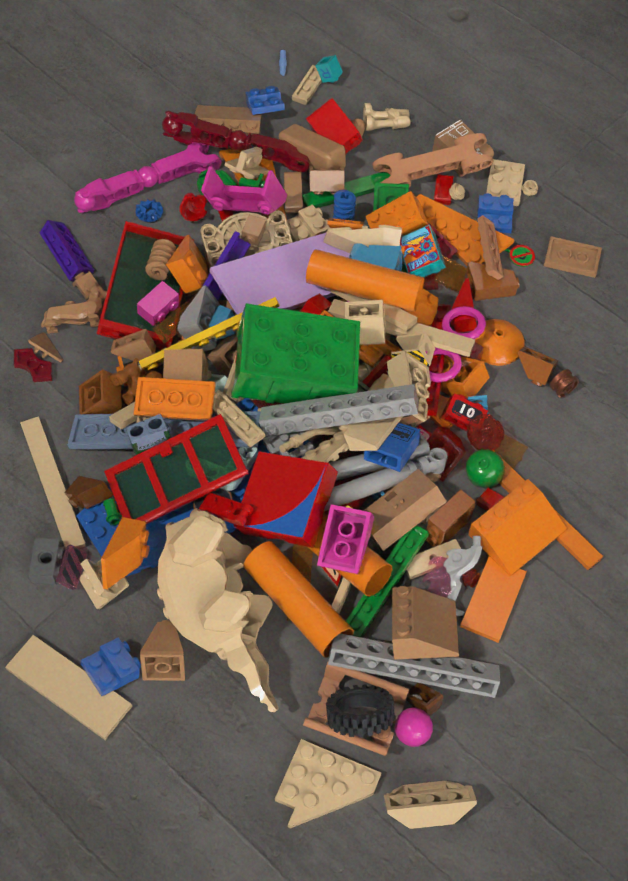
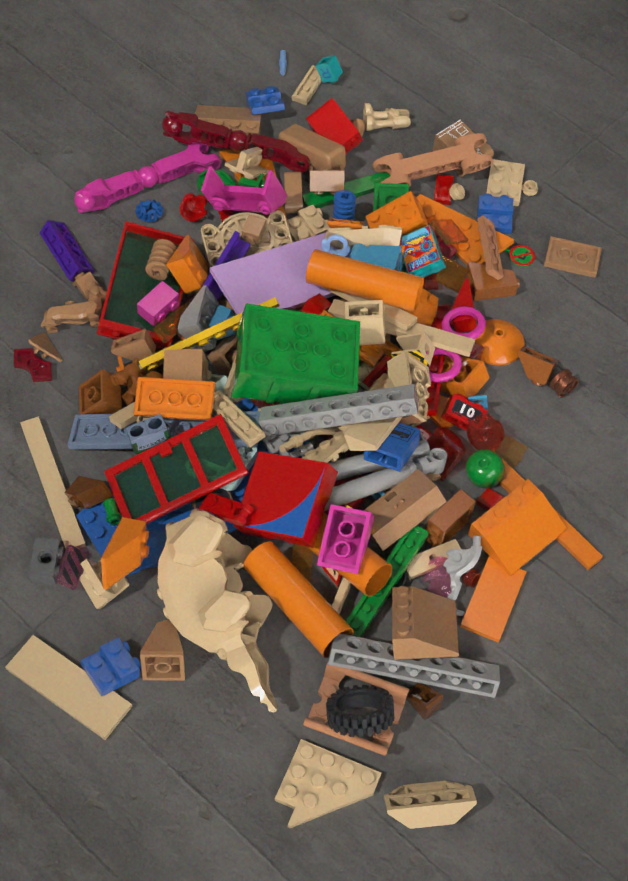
dark pink piece [395,708,433,747] -> none
none -> light blue piece [322,234,351,257]
none -> clear orange piece [430,219,468,245]

